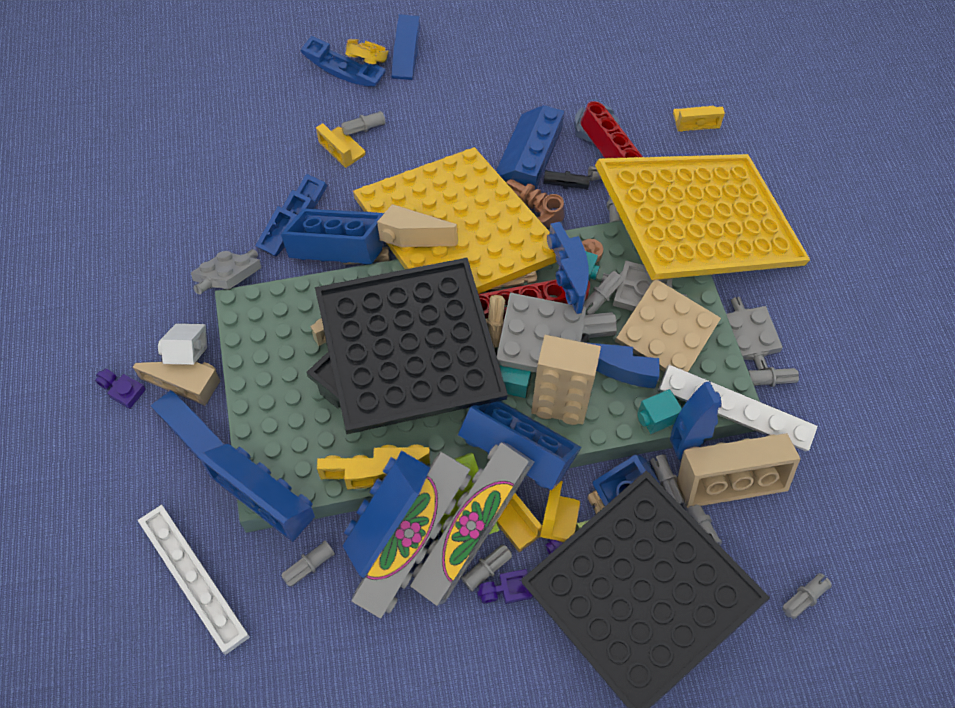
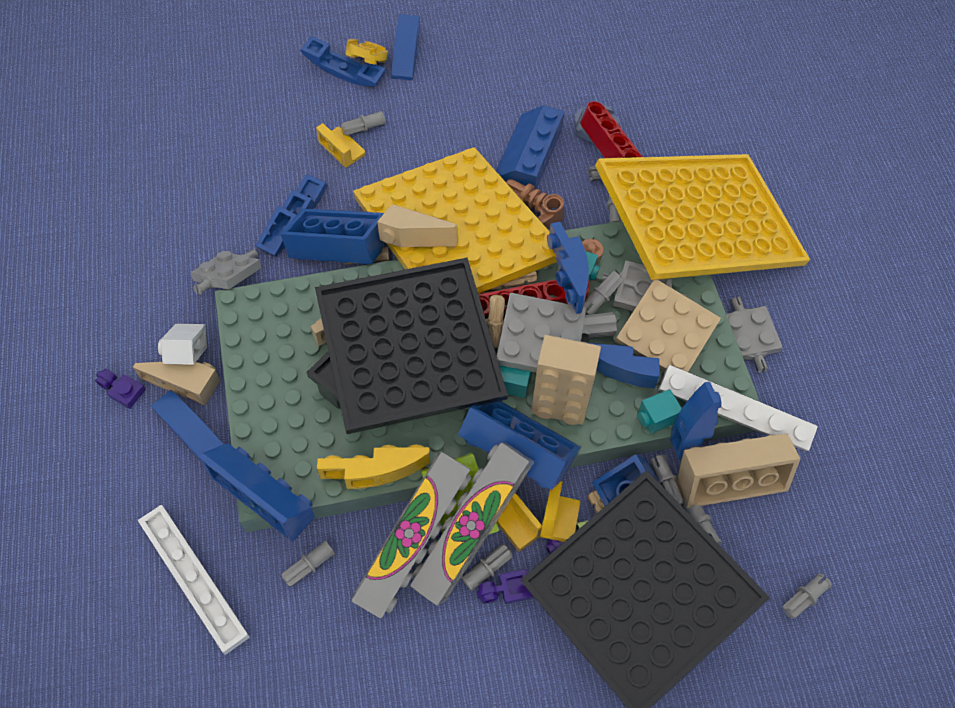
blue slope [343,450,430,578] -> none
black pin [543,170,590,190] -> none
yellow panel [673,106,725,132] -> none
light grey axle [748,367,799,387] -> none

